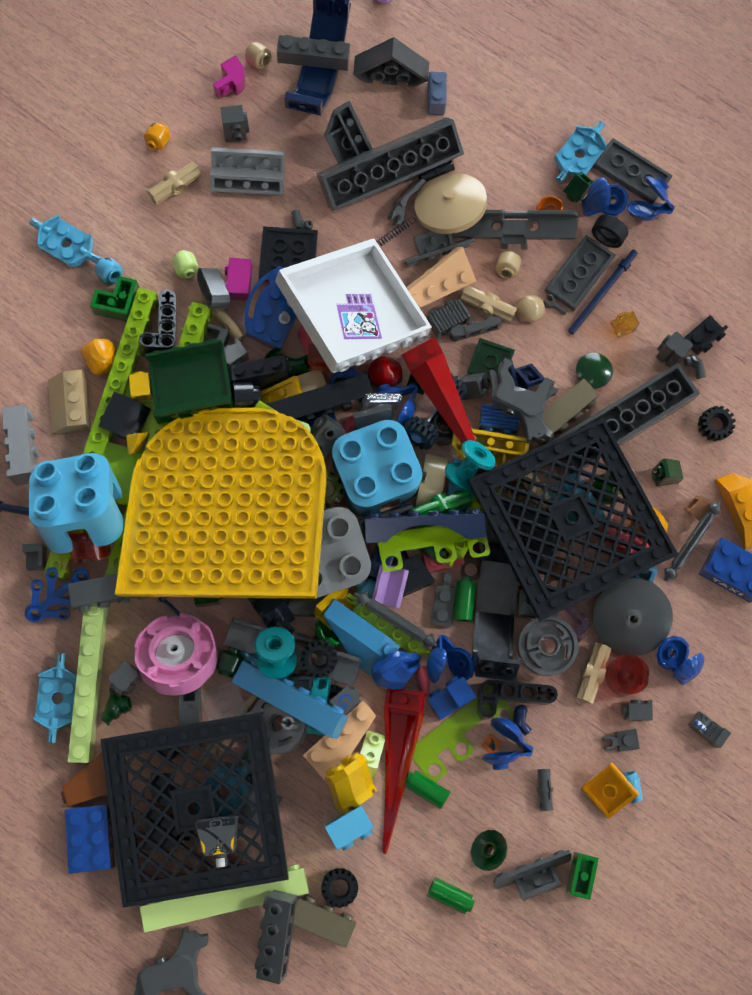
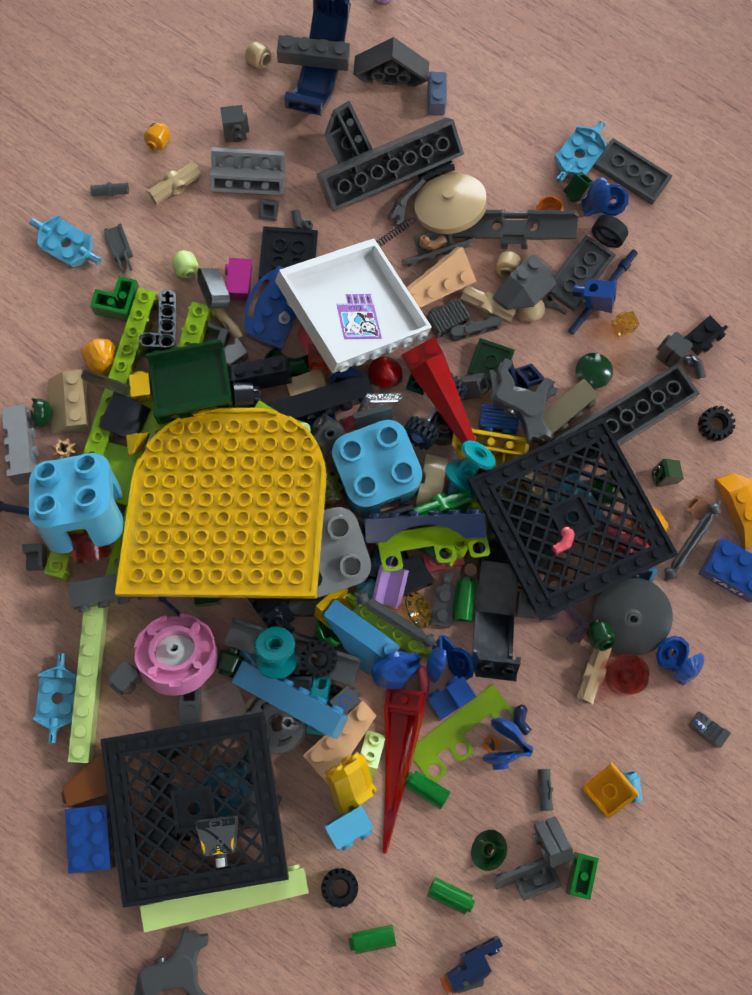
blue plant [25,567,89,623] -> none
medium azure head [95,257,123,285] -> none
dark green animal [101,688,132,726] -> none
dark pink brick [213,56,246,98] -> none
dark grey brick [255,890,298,984] -> none
yellow plate [261,376,303,404] -> none
dark tan brick [294,895,356,948] -> none
blue animal [371,384,418,427] -> none
black beam [477,680,558,719] -> none
flat silver piece [517,616,578,676] -> none
dark grey plate [602,729,640,752] -> none
dark grey brick [621,700,653,721] -> none
blue animal [627,176,675,221] -> none
none -> dark green hair [32,398,52,428]
none -> light nougat gear [53,438,78,459]
none -> clear smoke axle [81,370,131,395]
none -> dark grey pin [90,182,129,197]
none -> dark grey arm [104,223,133,273]
none -> dark grey slope [259,199,280,220]
none -> green brick [349,925,397,954]
none -> clear yellow dish [405,591,432,629]
none -> medium nougat arm [419,235,447,251]
none -> dark blue plate [440,936,503,995]
none -> dark grey wedge [493,255,557,310]
none -> dark grey brick [532,816,574,868]
none -> coral arm [552,527,575,555]
none -> blue torso [573,279,617,313]
none -> dark green head [586,620,616,651]

